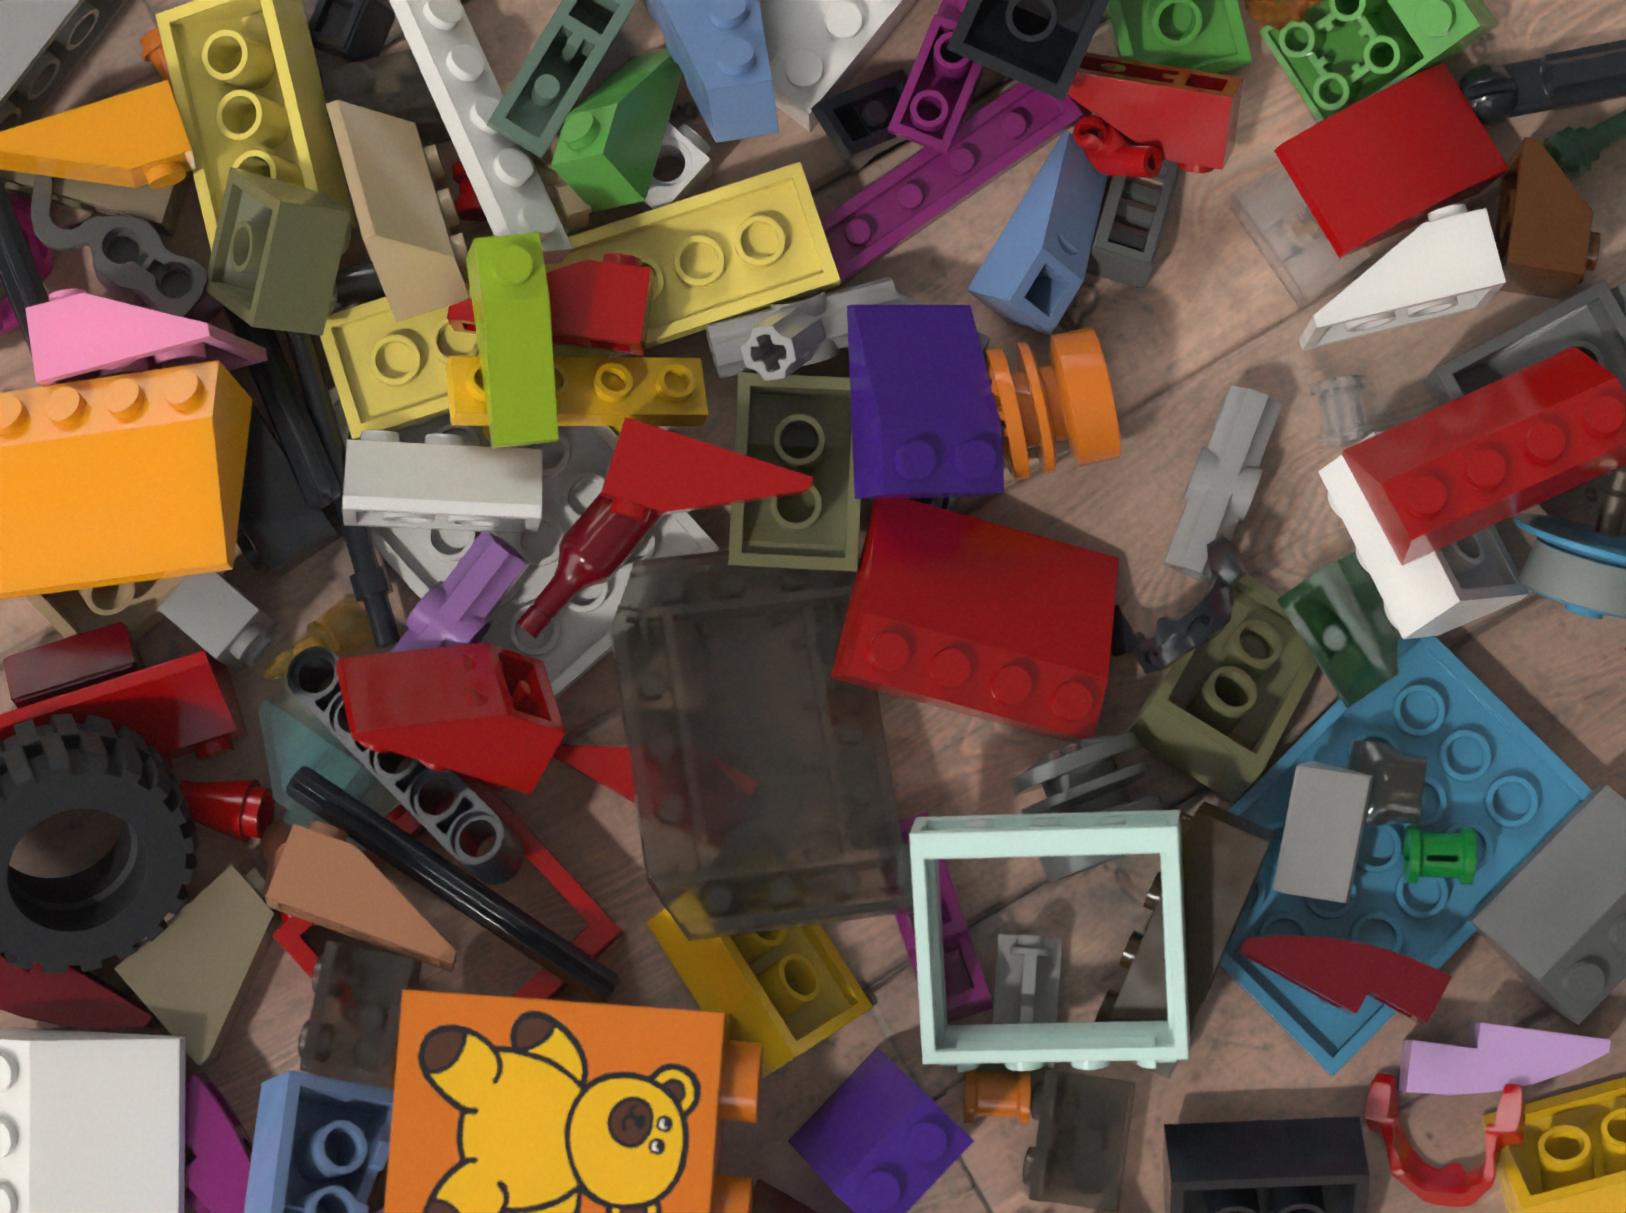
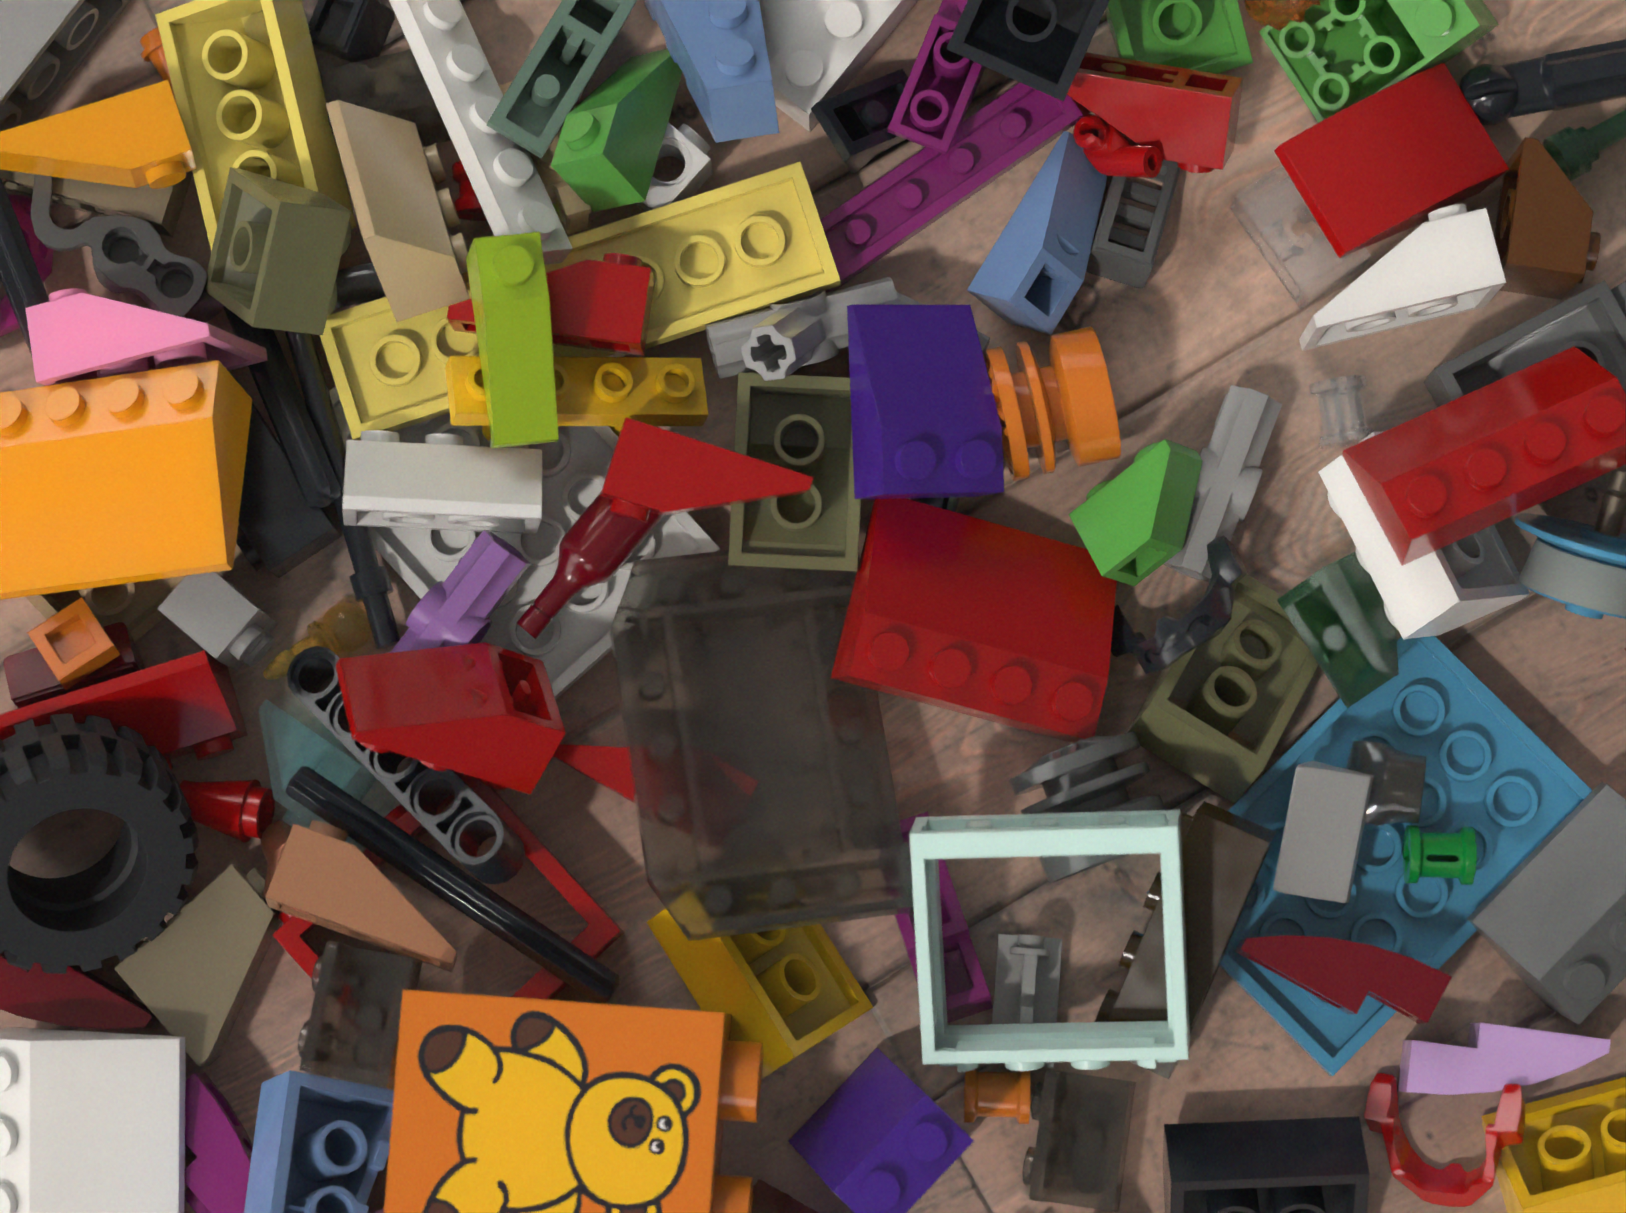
none -> orange plate [27,597,120,690]
none -> bright green slope [1069,439,1202,586]

